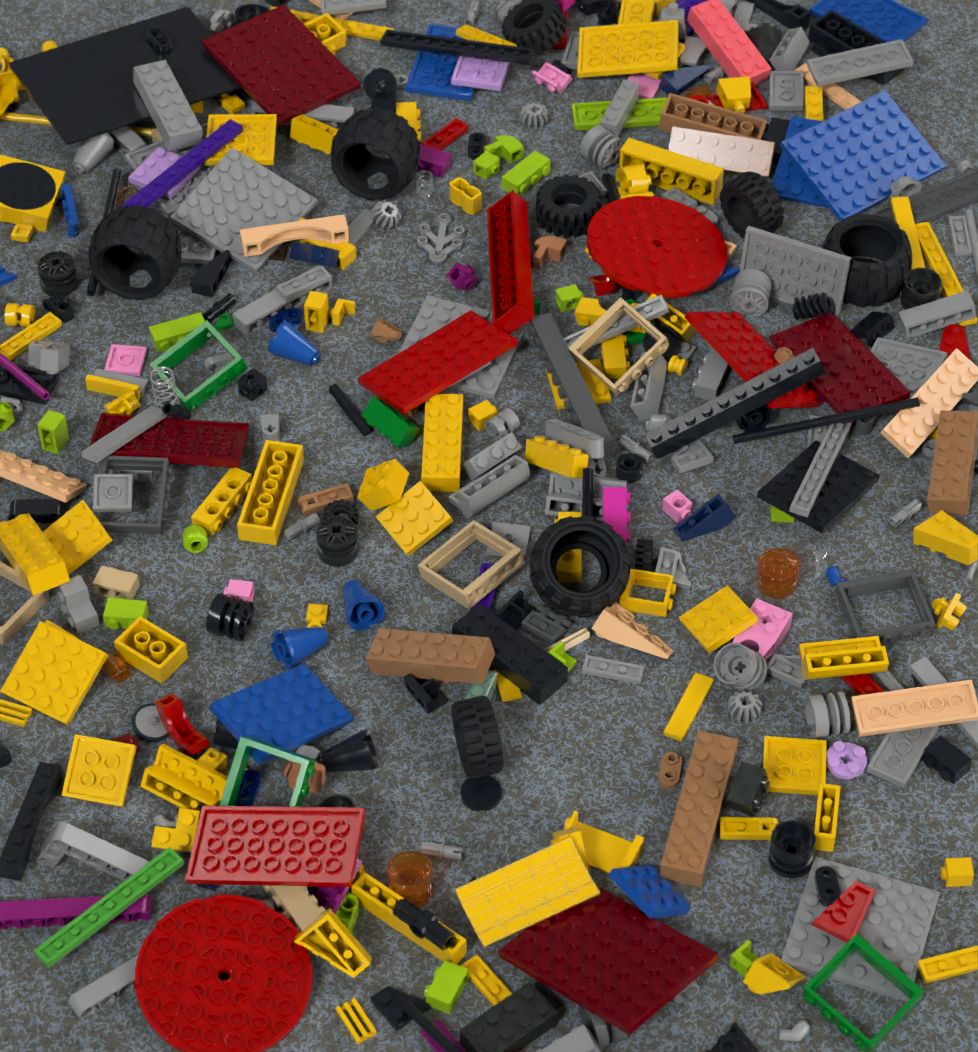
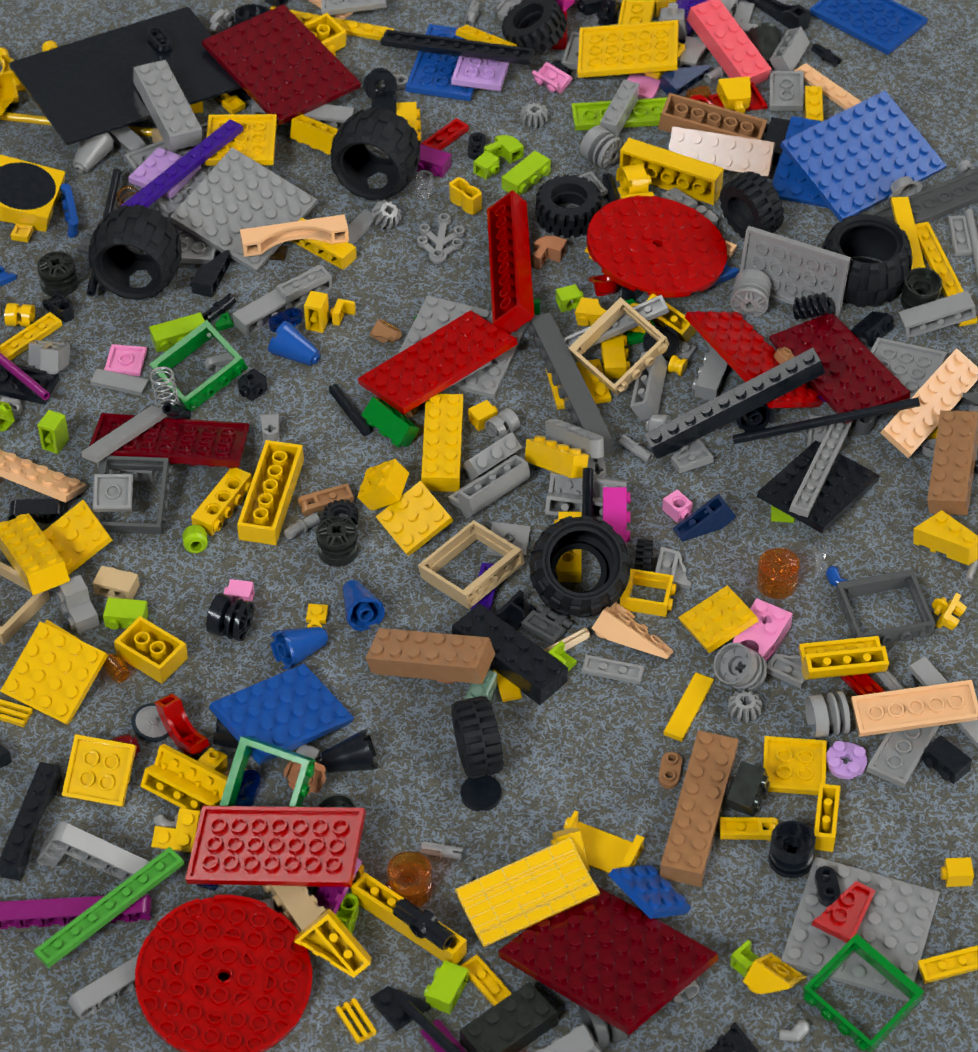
yellow tile [85,374,141,401] -> none
yellow hips [104,389,141,415] -> none
dark blue slope [289,241,339,268] -> none
black panel [403,673,447,714] -> none
magenta brick [446,262,479,291] -> none
black wheel [616,453,643,483] -> none
light grey plate [807,39,914,87] -> none
black brick [808,10,905,86] -> none
light grey axle [888,499,922,528] -> none
red wing [939,324,971,361] -> none

